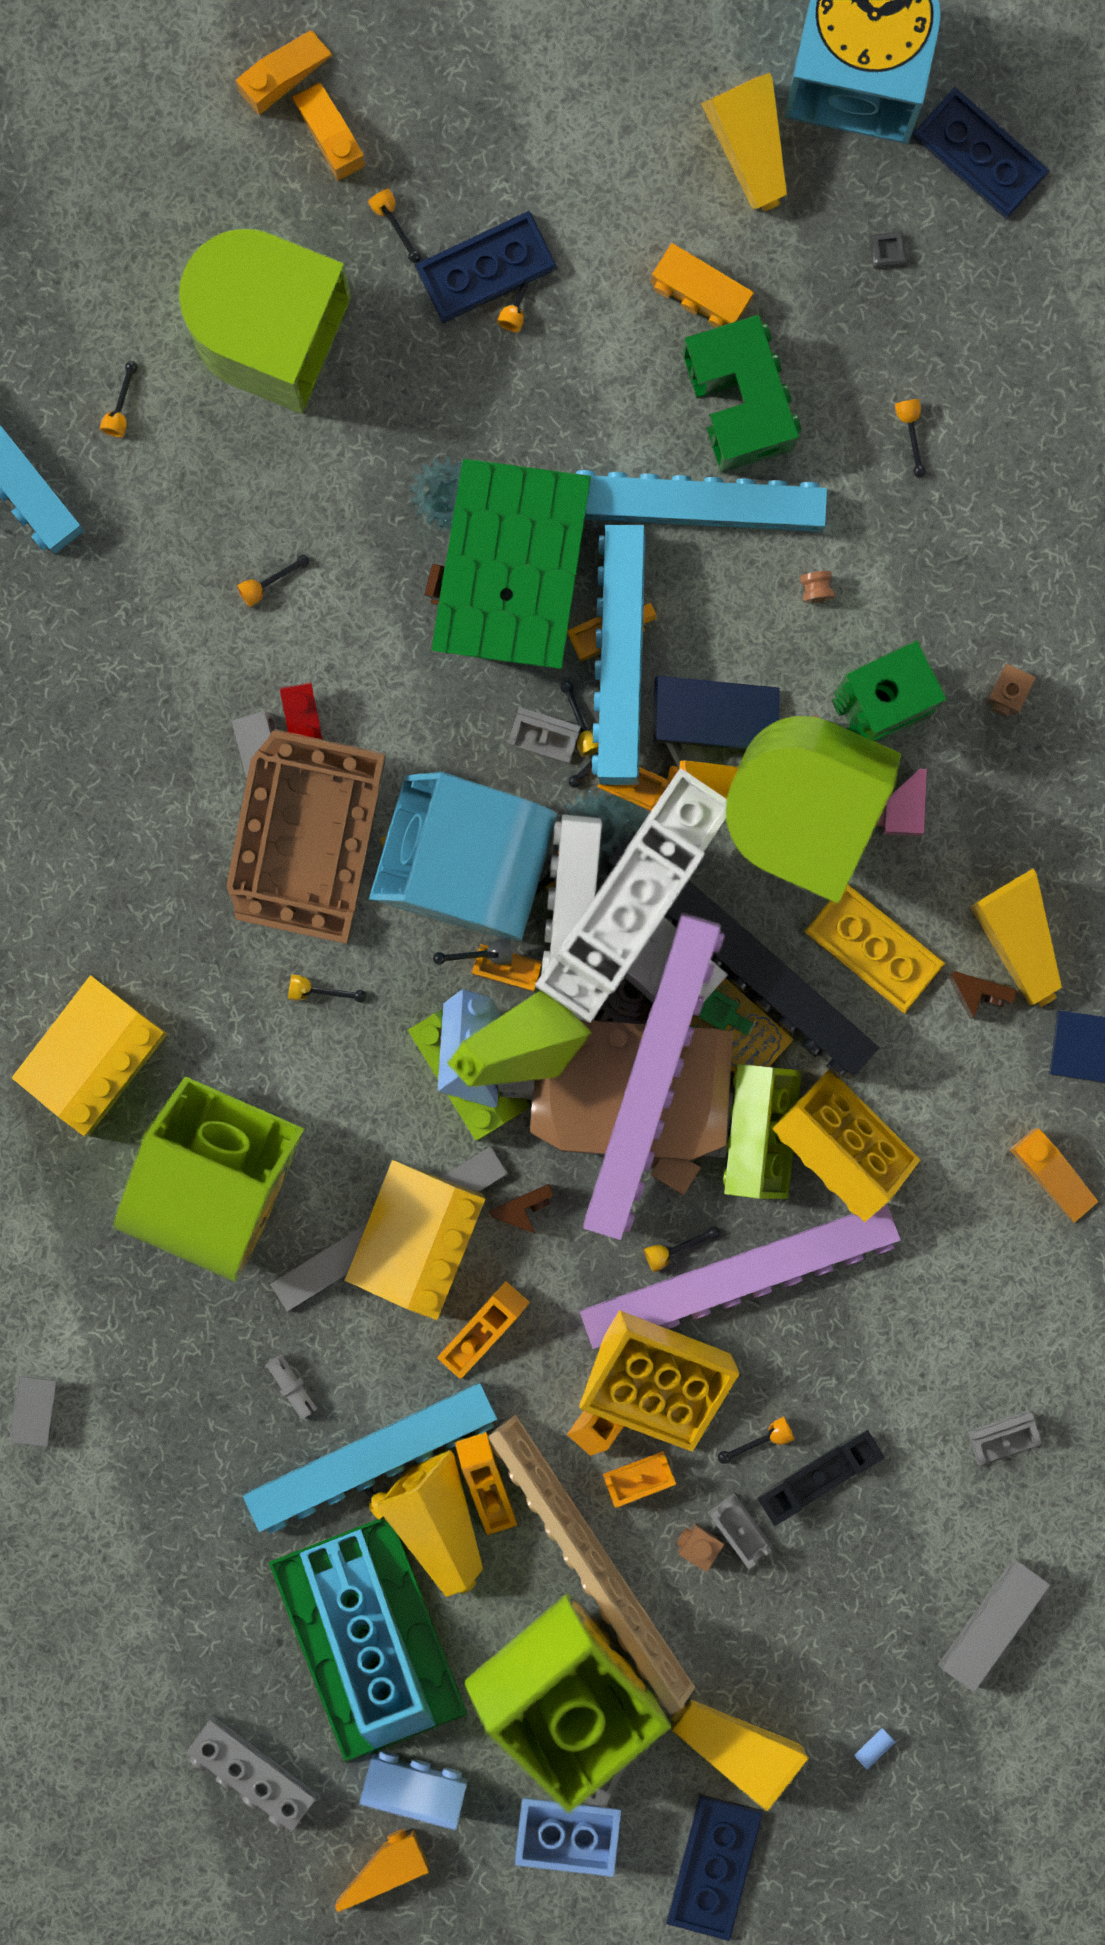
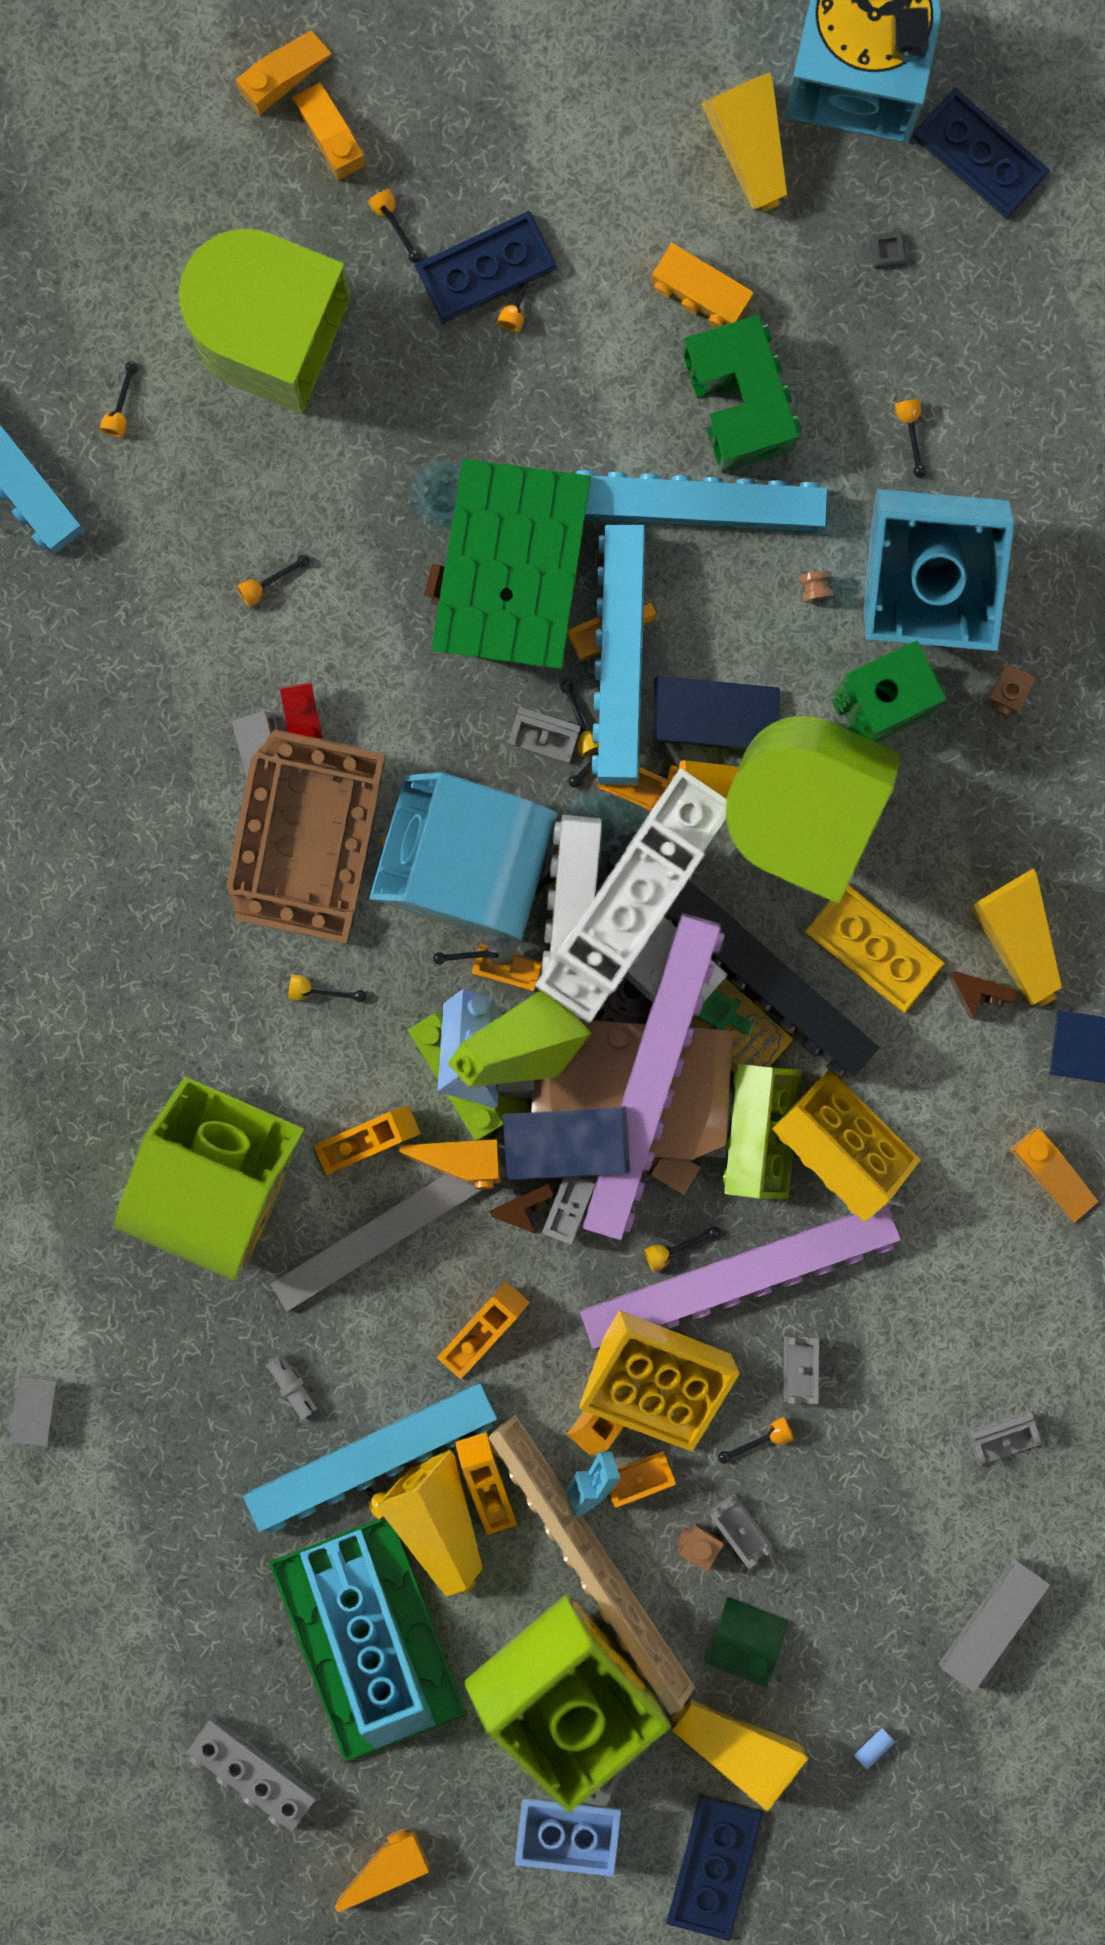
yellow slope [12,975,168,1137] -> none
yellow slope [344,1159,485,1320] -> none
light blue slope [359,1751,467,1830] -> none
black slope [757,1430,885,1527] -> none
bright pink slope [877,769,927,836] -> none
none -> light orange slope [314,1104,421,1175]
none -> light orange slope [399,1139,502,1189]
none -> dark blue tile [503,1107,630,1180]
none -> light grey hinge [542,1176,596,1245]
none -> medium azure slope [565,1452,621,1517]
none -> dark green slope [704,1597,788,1688]
none -> light grey hinge [783,1336,819,1404]
none -> medium azure brick [864,489,1014,651]
none -> black brick [891,7,929,62]

